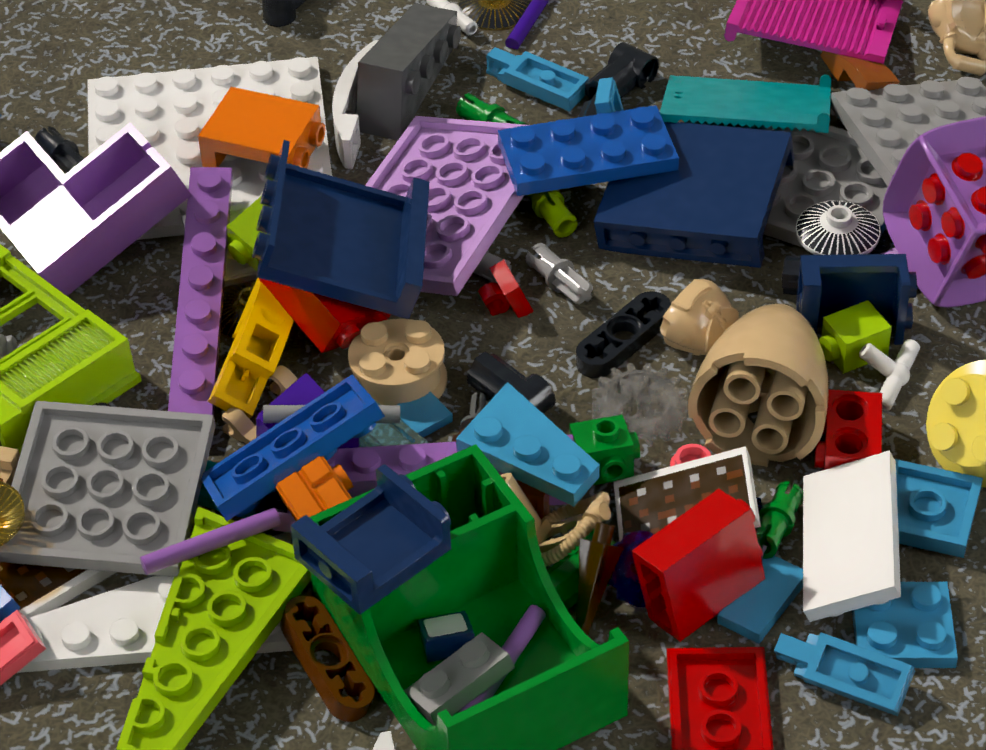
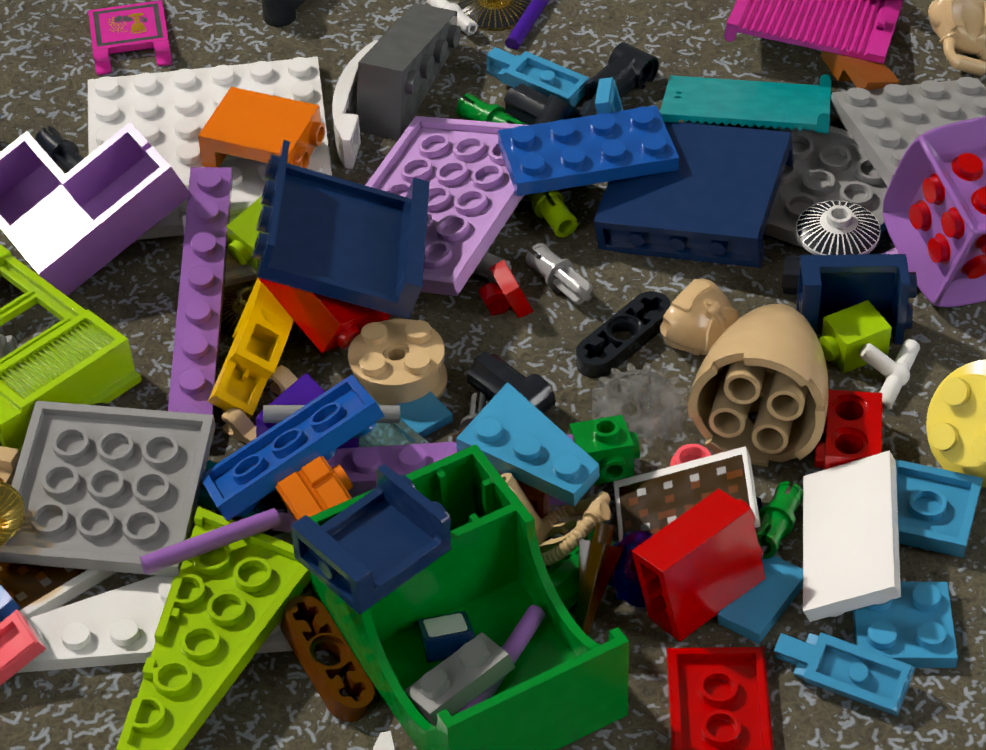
none -> dark pink flag [88,0,172,75]
none -> black piece [504,83,581,125]

